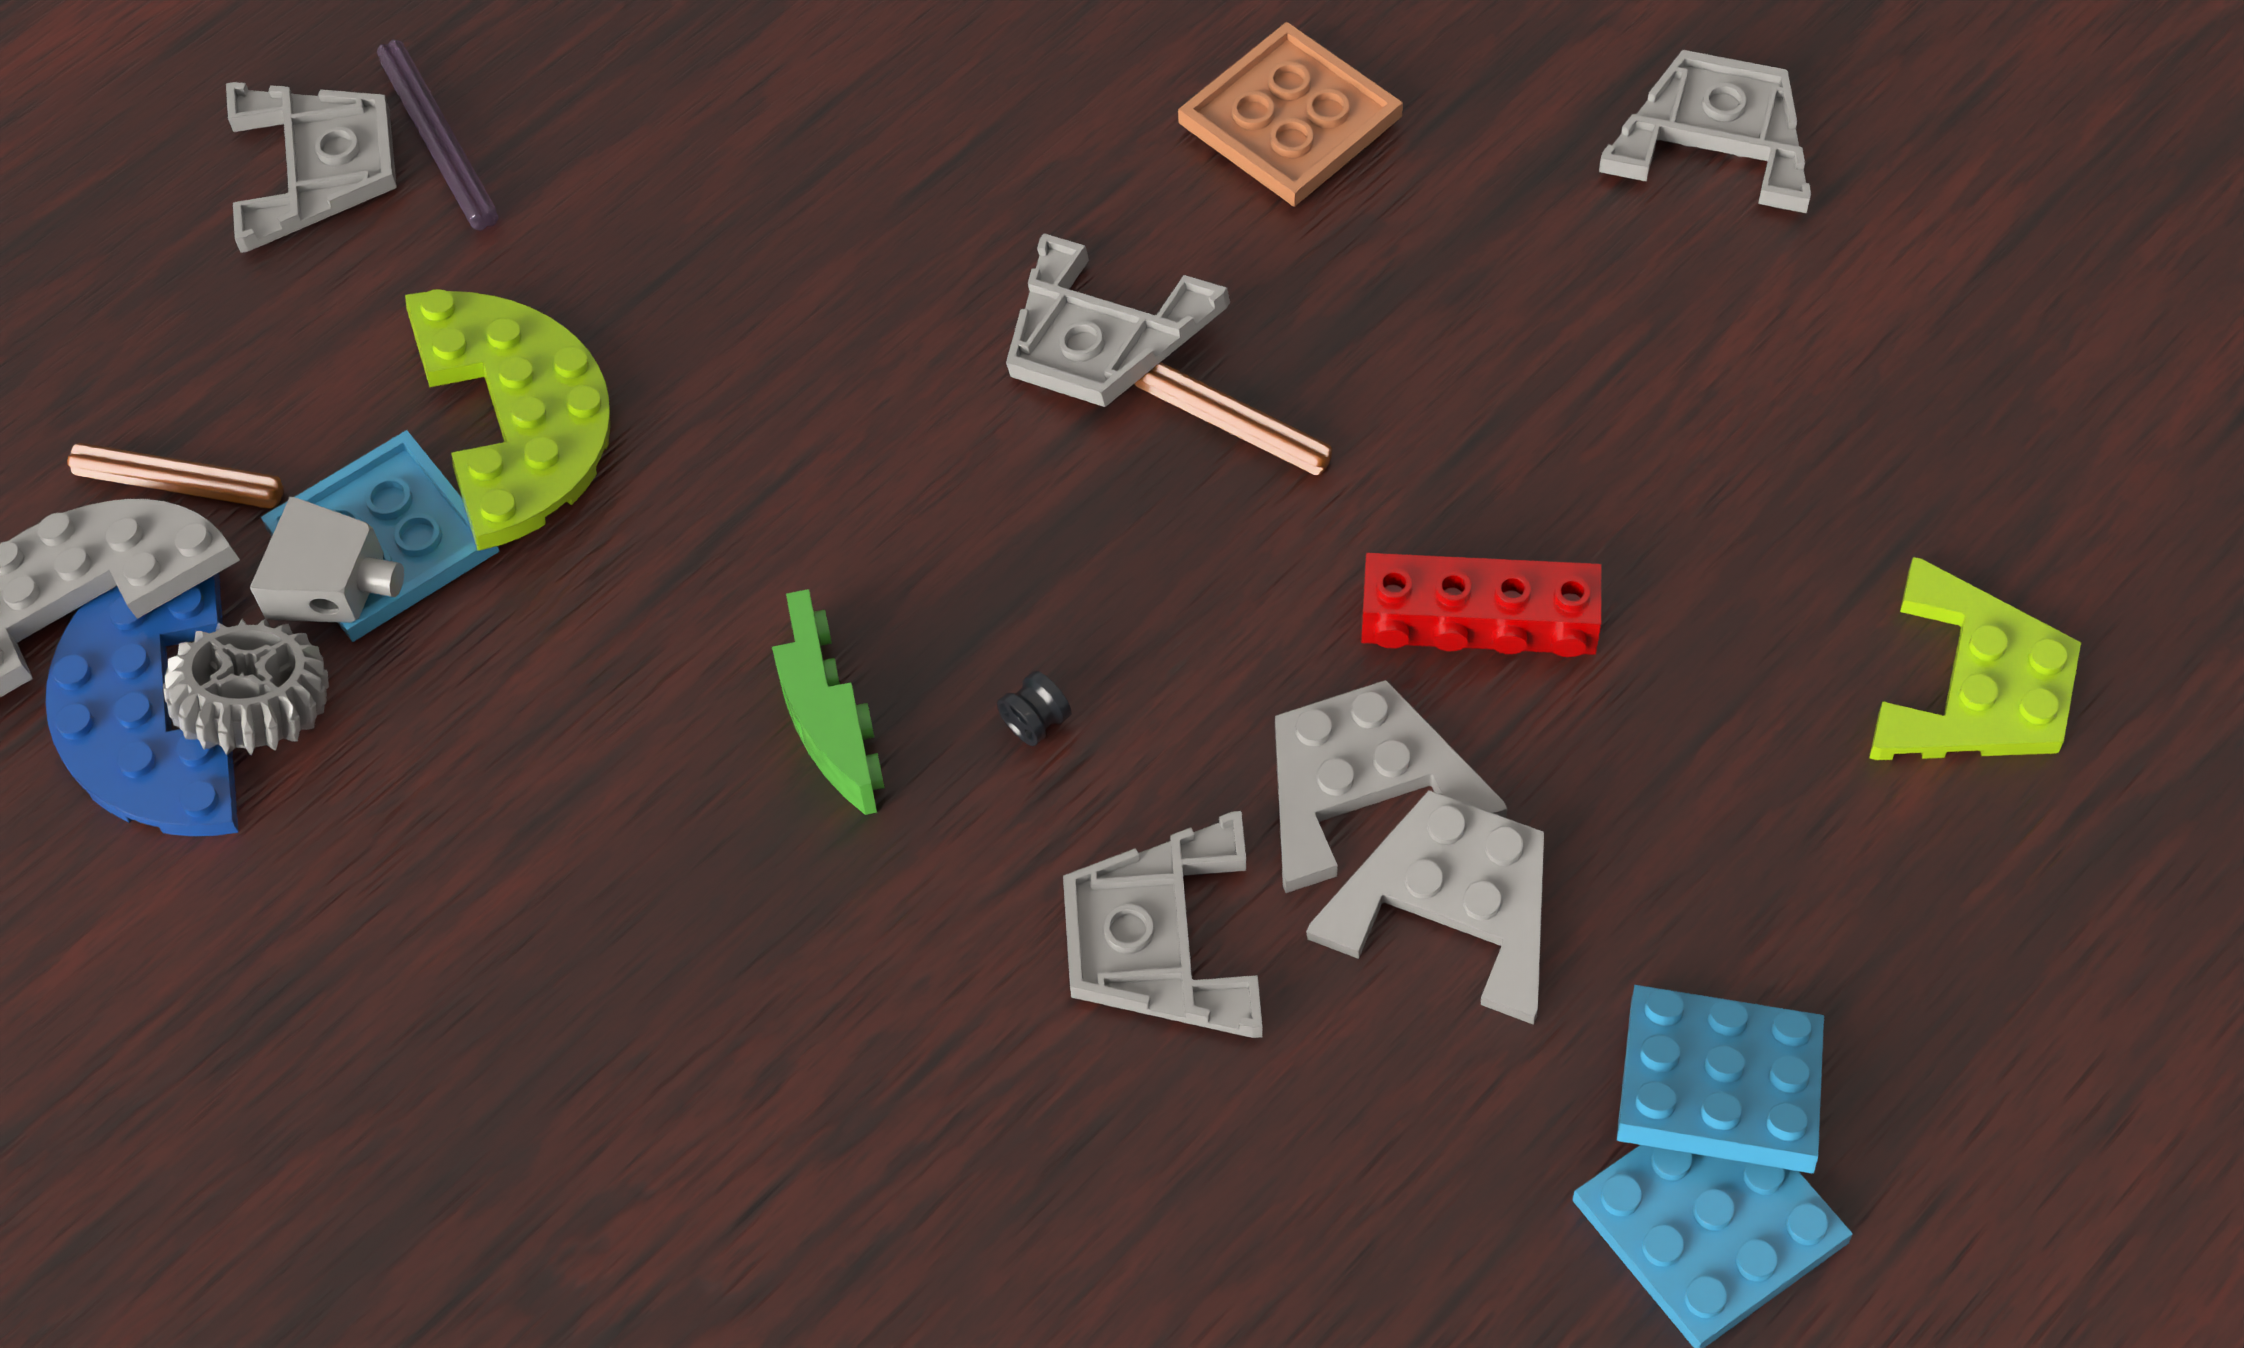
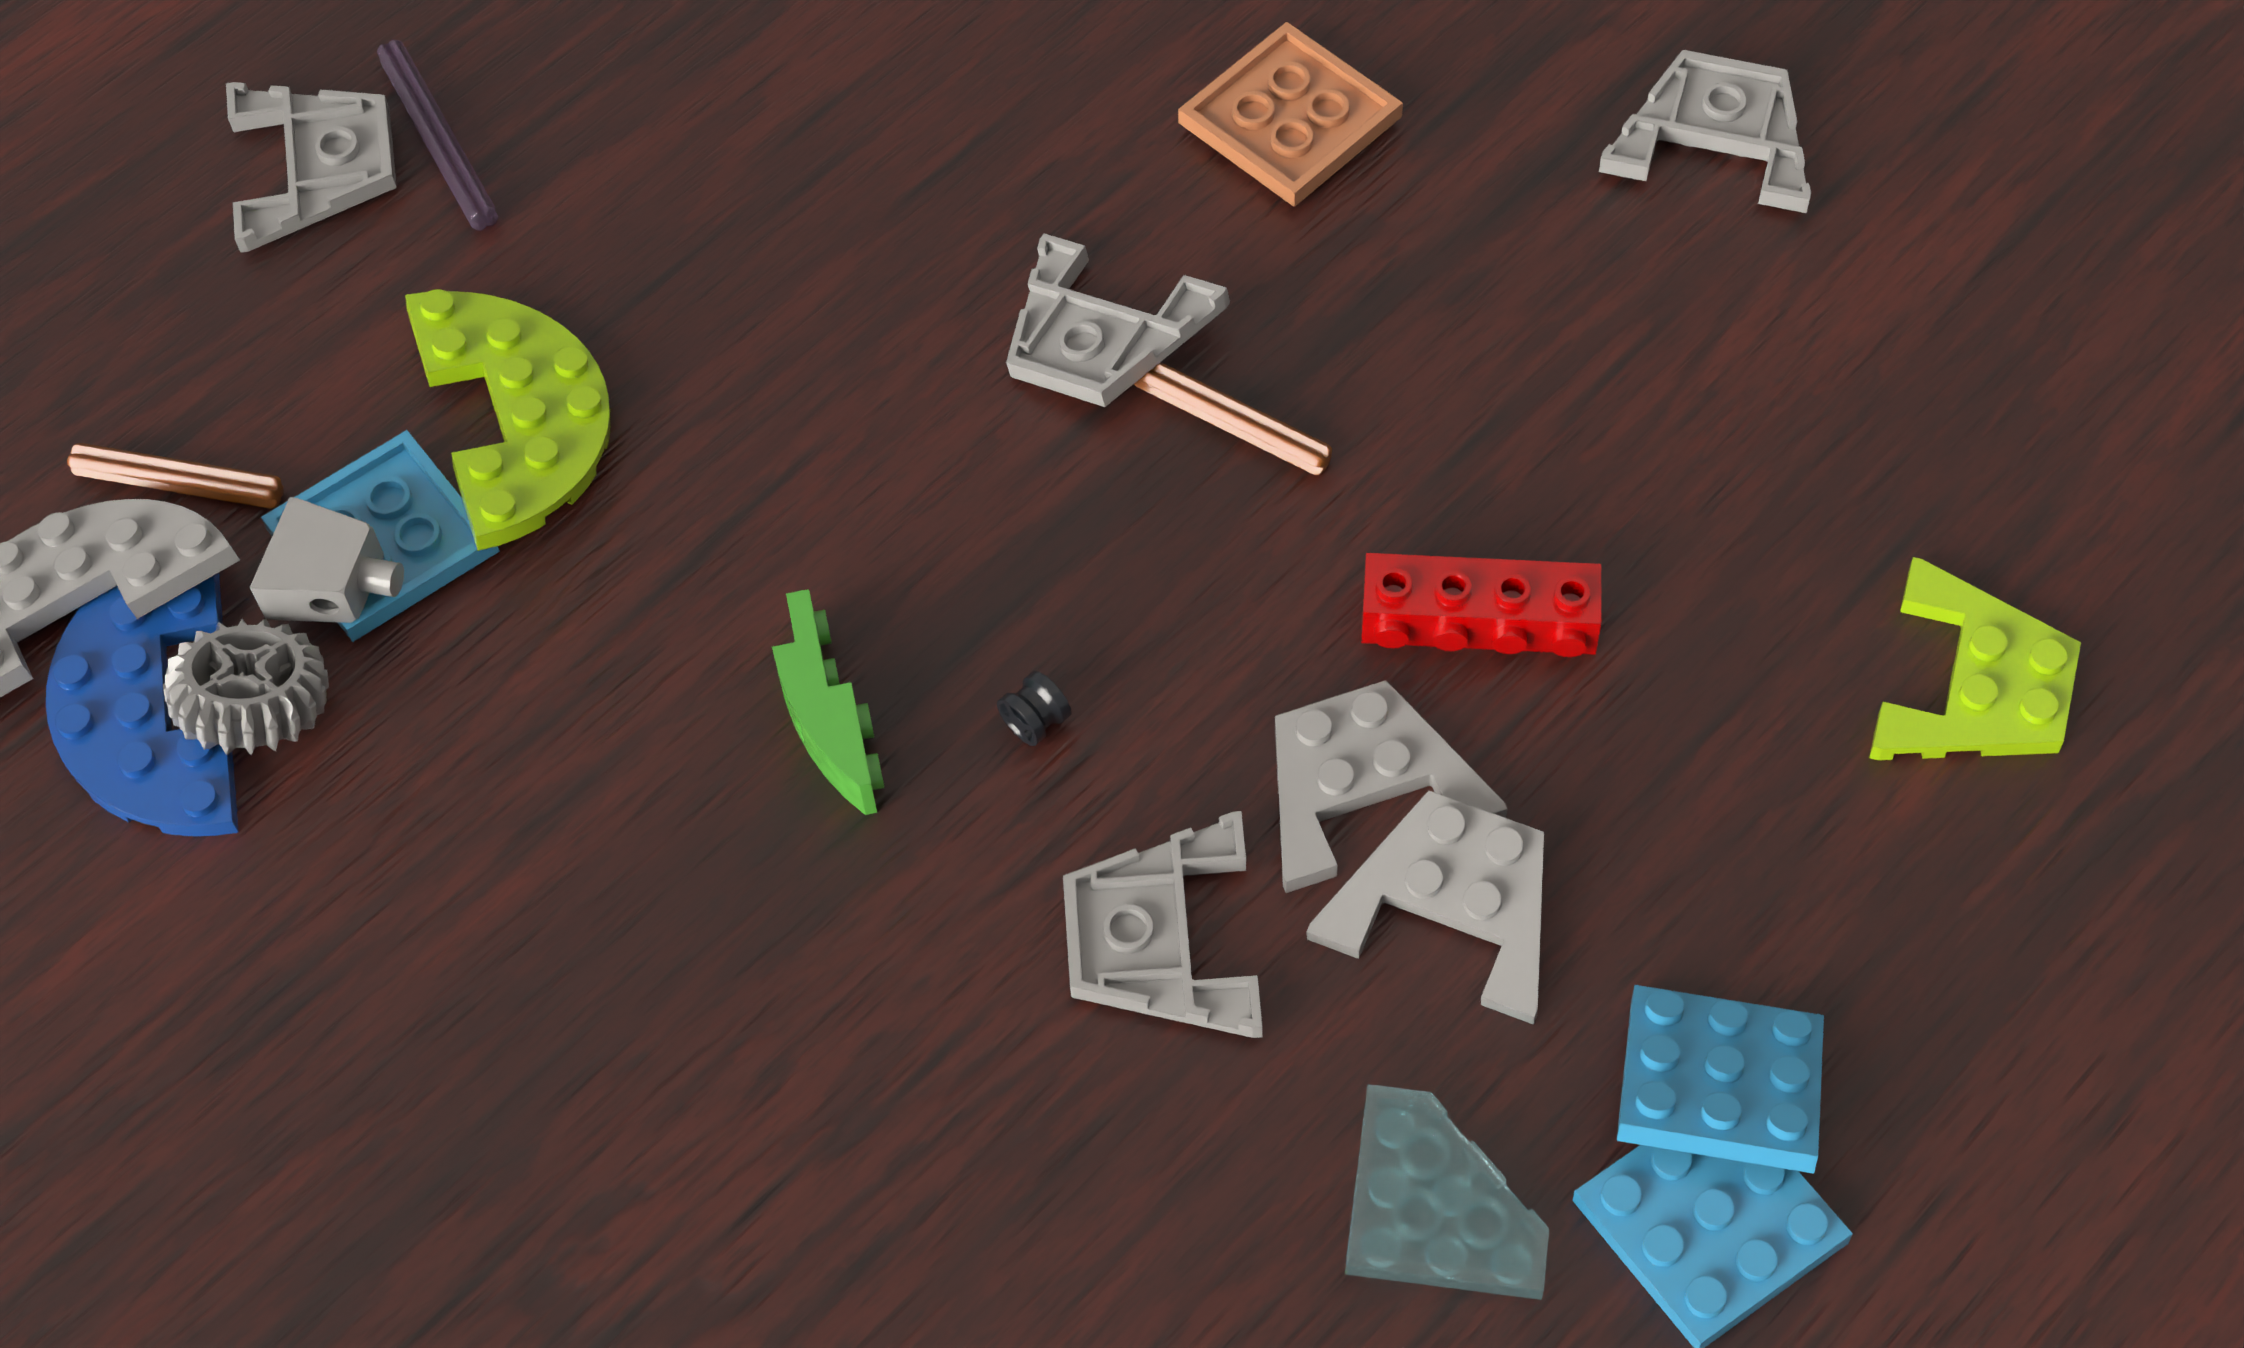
none -> clear light blue plate [1345,1084,1549,1300]

